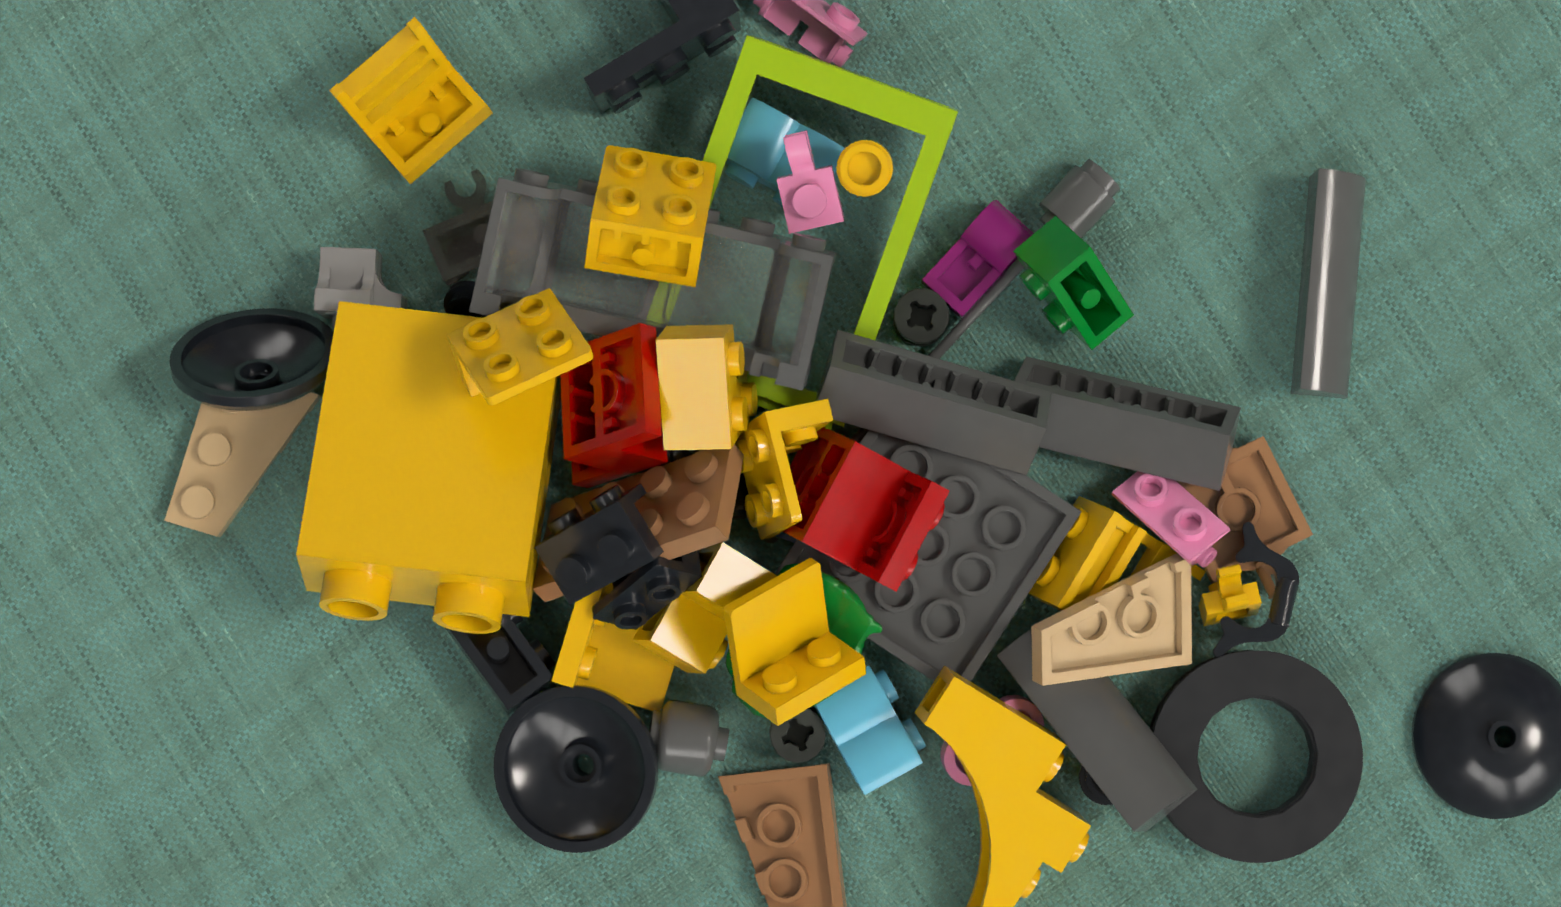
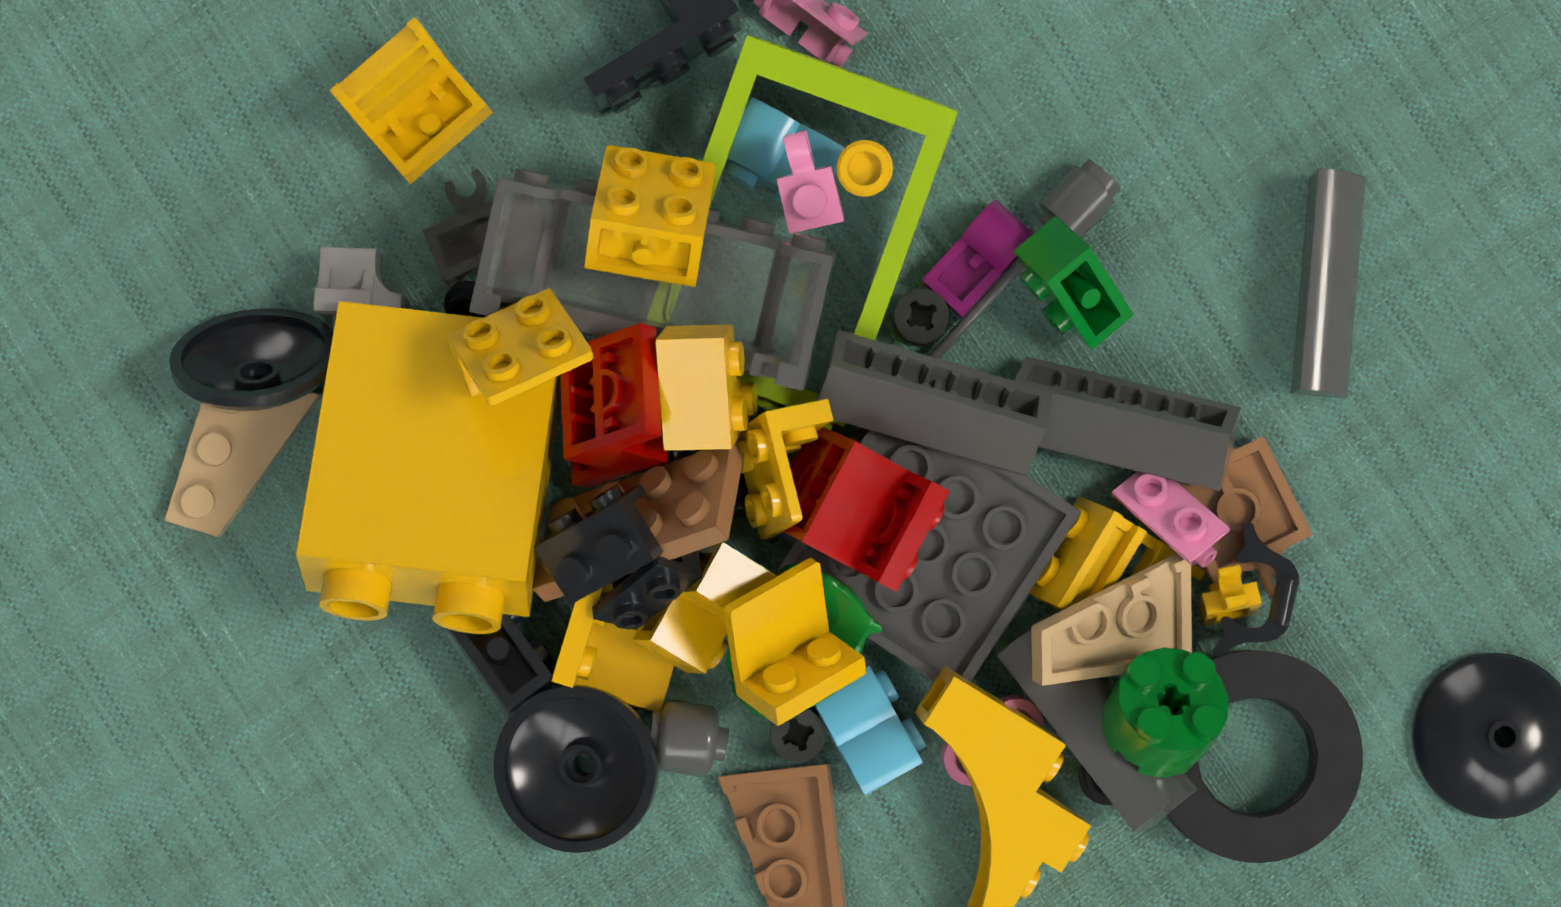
none -> green brick [1102,647,1228,778]

